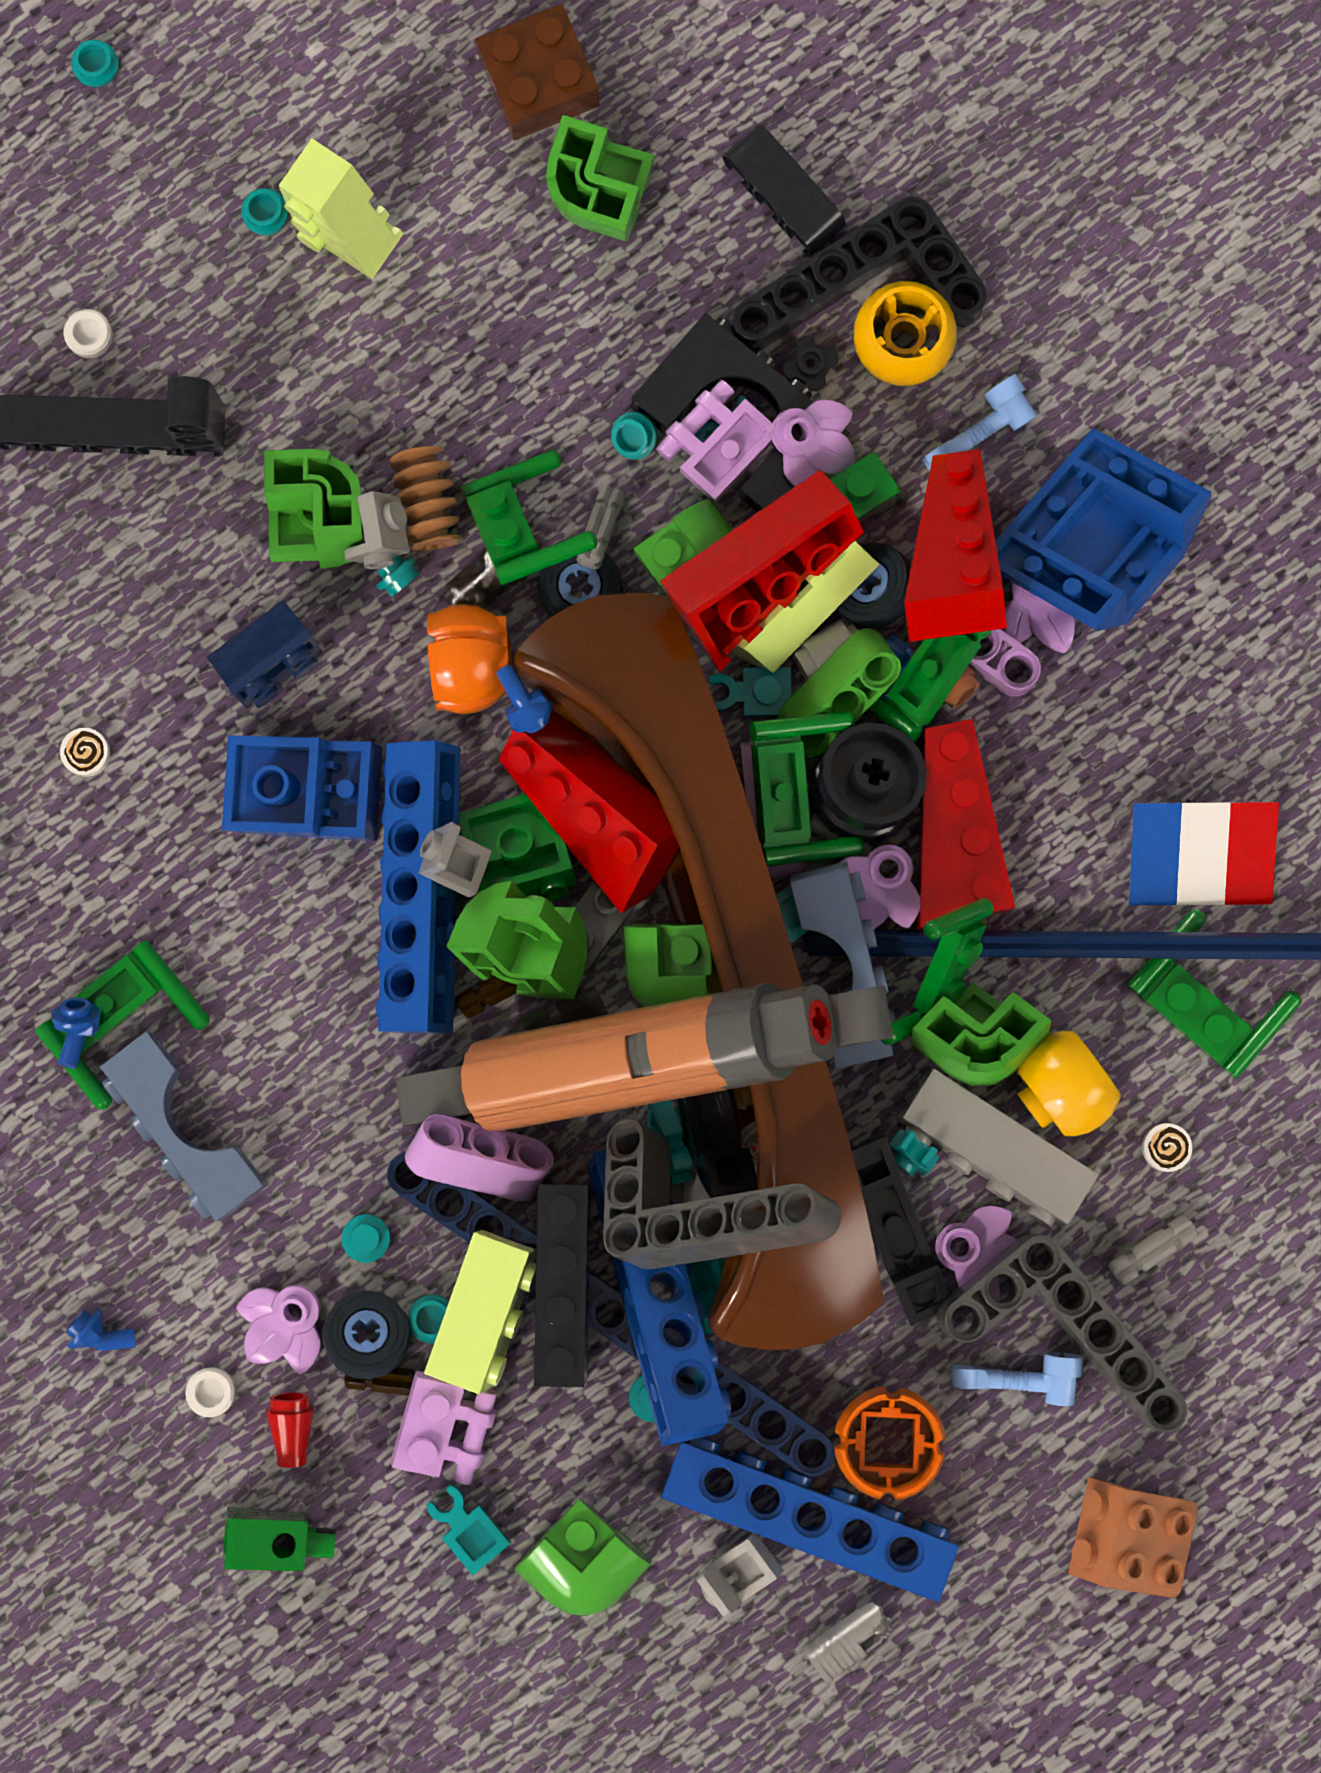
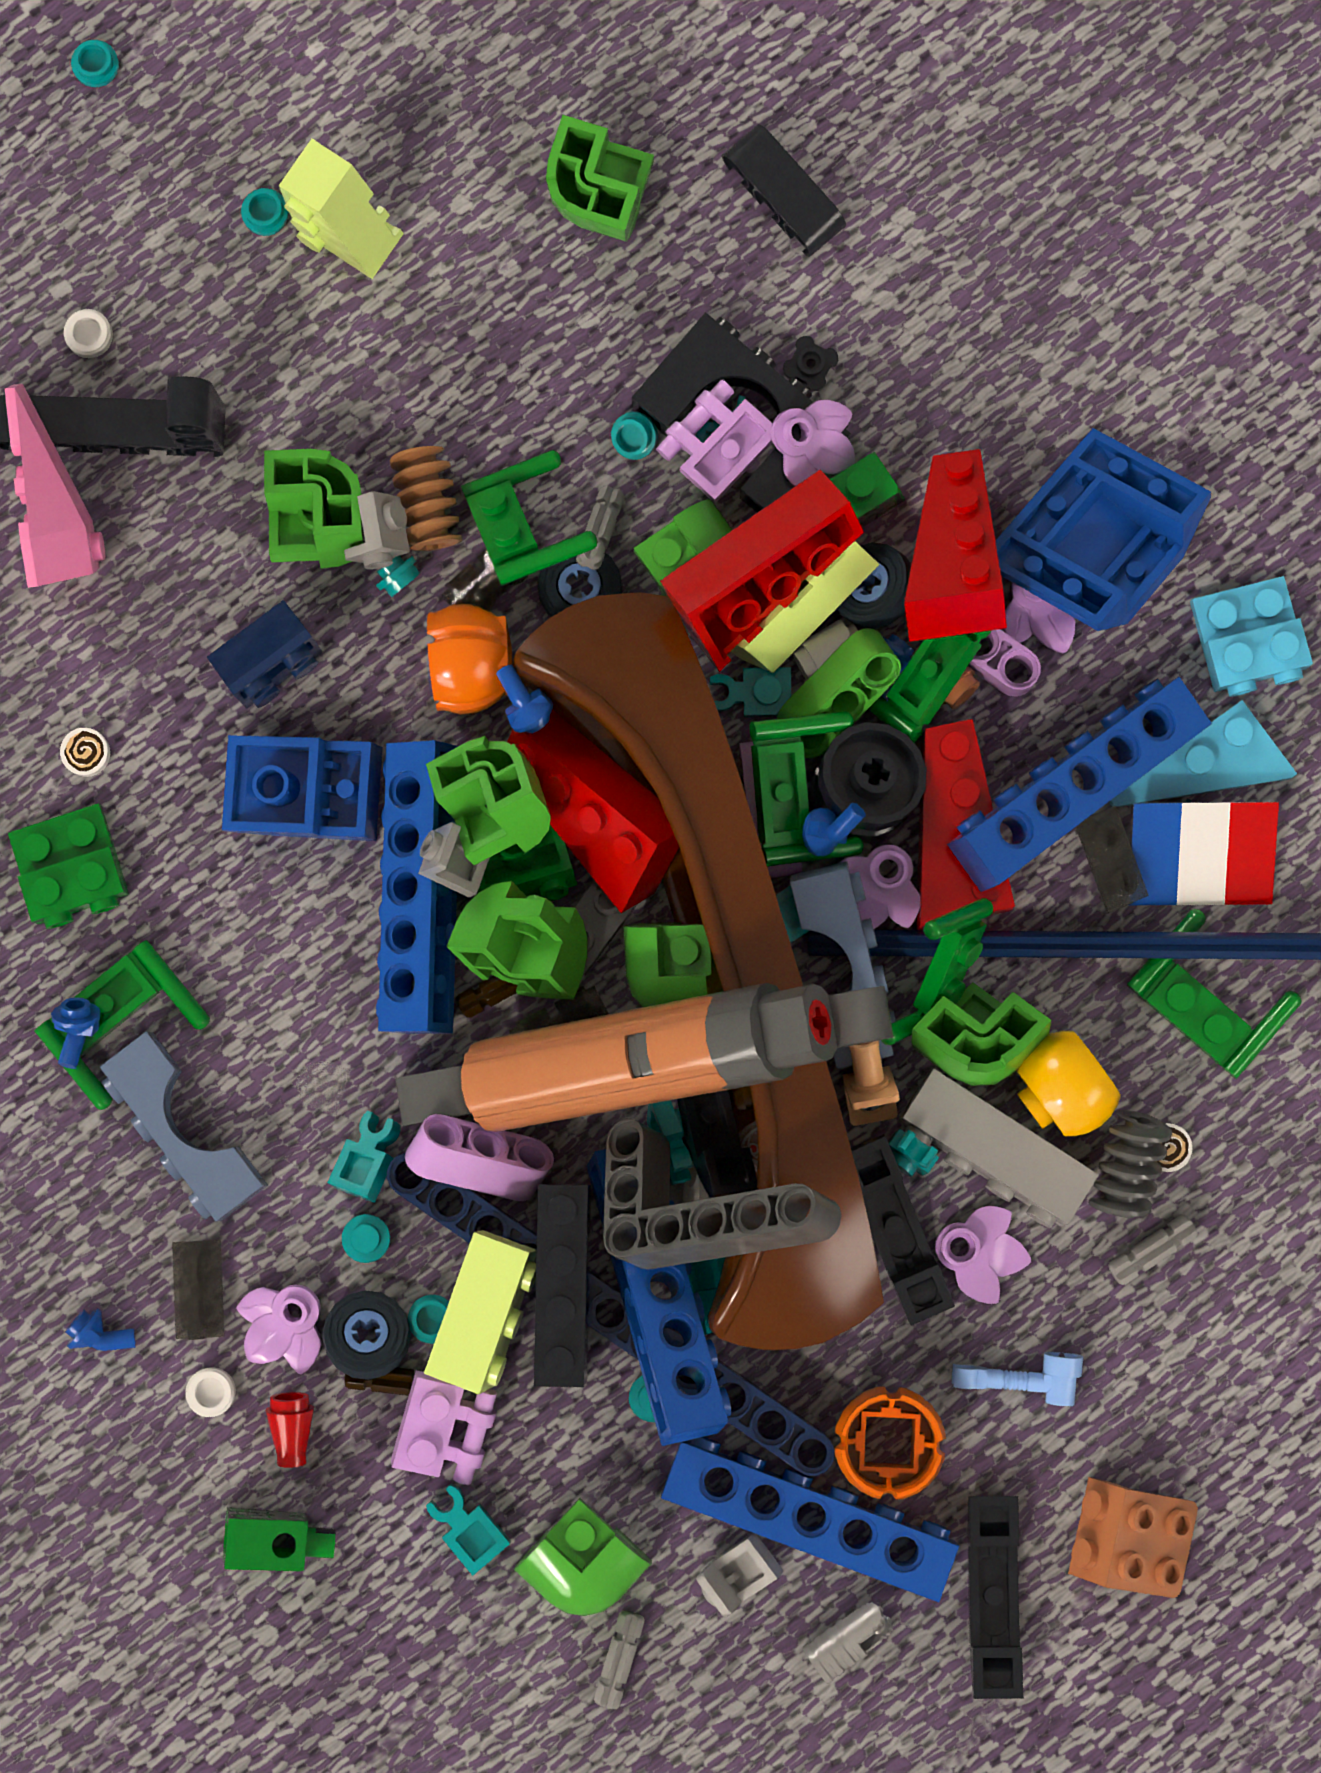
reddish brown brick [475,4,600,141] -> none
black beam [733,197,987,350] -> none
yellow wheel [853,281,957,386] -> none
light blue brick [922,374,1037,472] -> none
dark grey beam [936,1234,1188,1433] -> none
none -> bright pink wedge [5,384,105,588]
none -> green plate [8,803,129,929]
none -> clear smoke hinge [172,1239,225,1340]
none -> teal plate [327,1111,401,1203]
none -> bright green brick [426,736,551,865]
none -> light grey axle [594,1610,644,1709]
none -> blue plate [802,803,866,856]
none -> light nougat bracket [842,1040,900,1126]
none -> blue brick [947,677,1212,892]
none -> black slope [967,1496,1024,1699]
none -> clear smoke hinge [1074,806,1149,914]
none -> dark grey piece [1088,1110,1172,1218]
none -> medium azure wing [1109,700,1297,807]
none -> medium azure plate [1190,576,1313,697]

